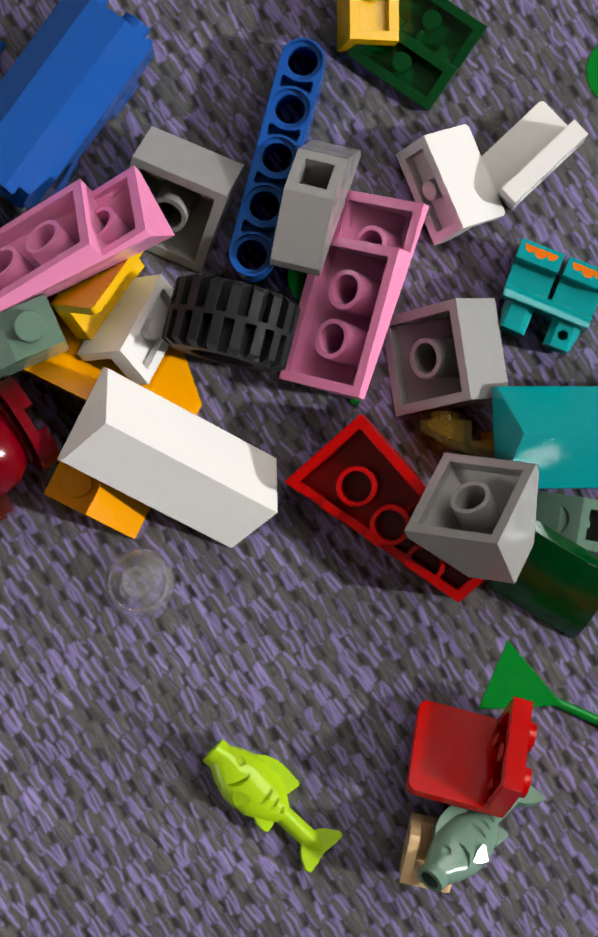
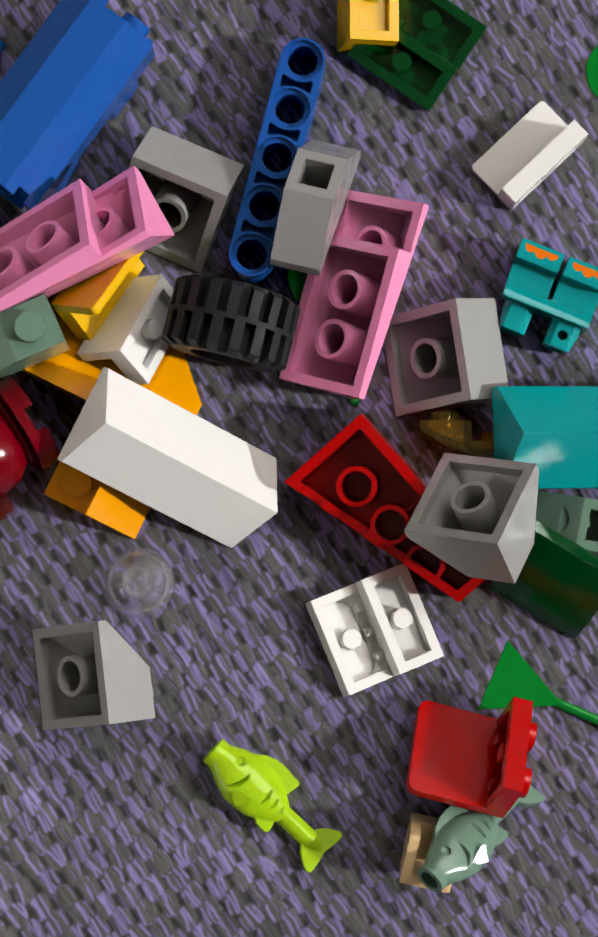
white panel [395,124,505,246] -> none
none -> light grey slope [32,620,155,730]
none -> white slope [305,563,444,697]

